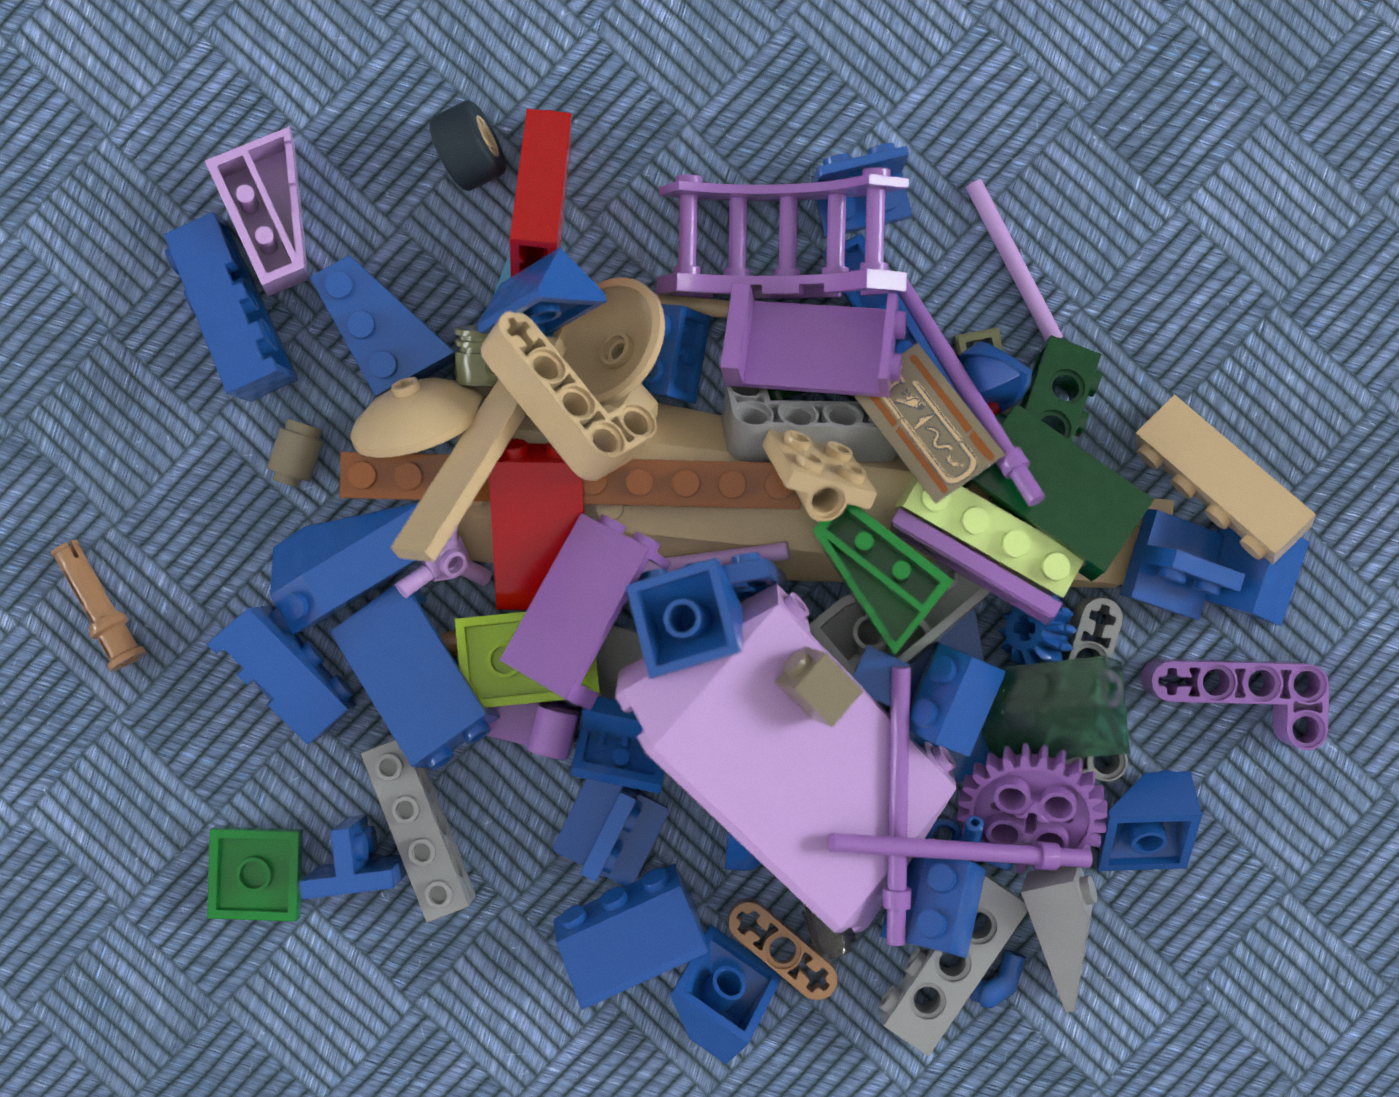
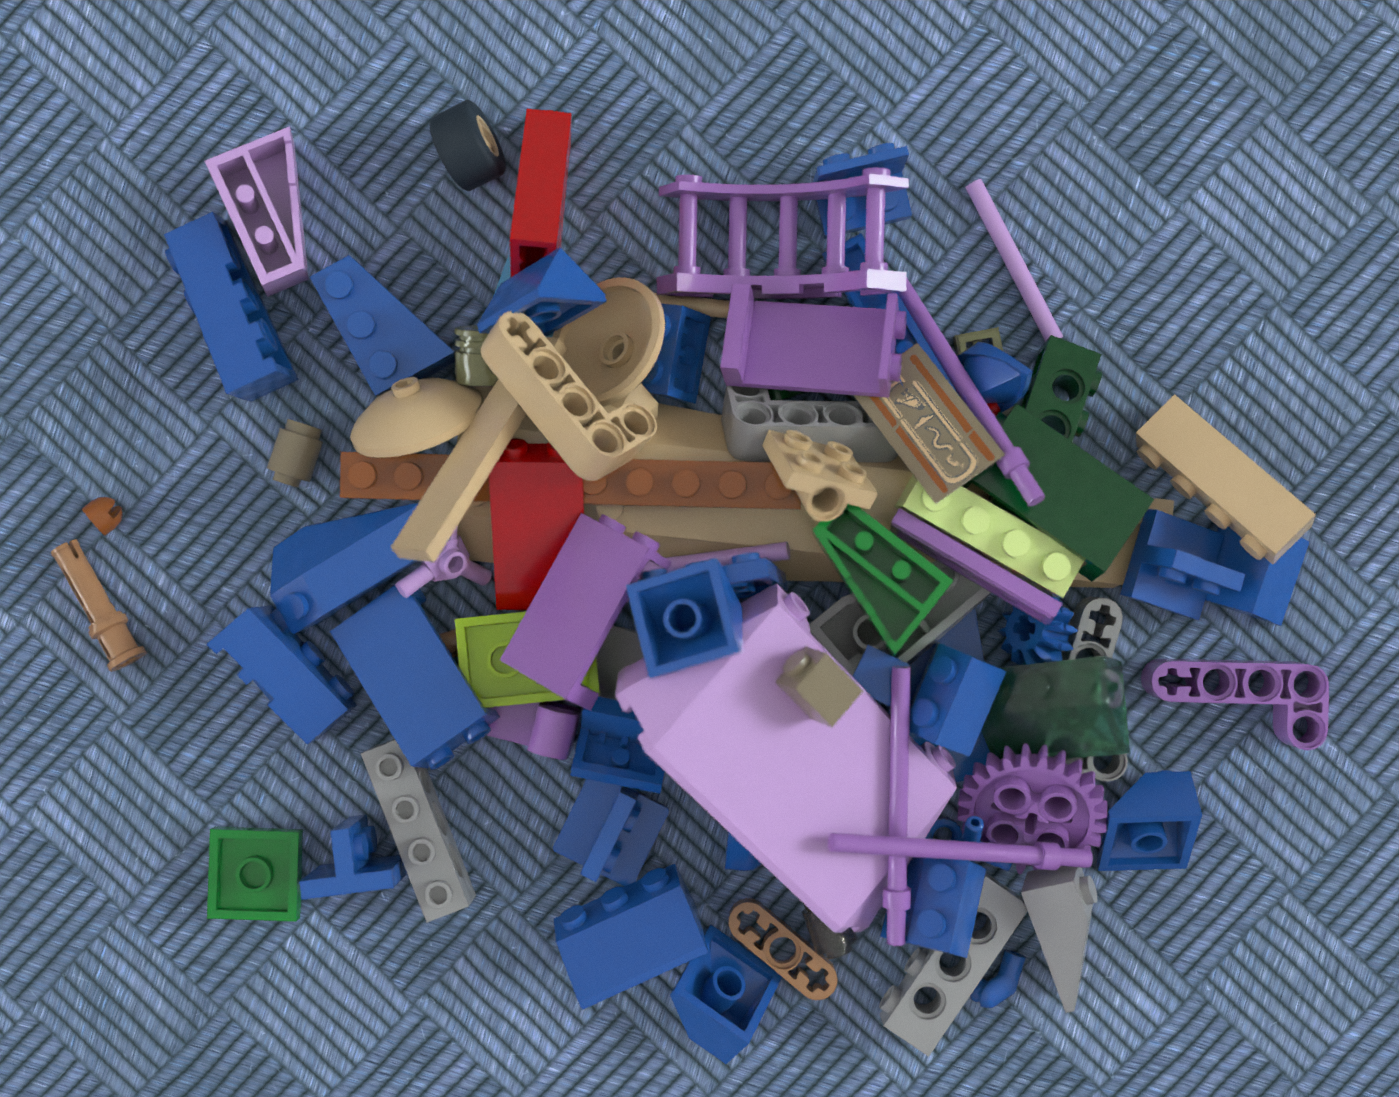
none -> dark orange hinge [82,497,123,536]

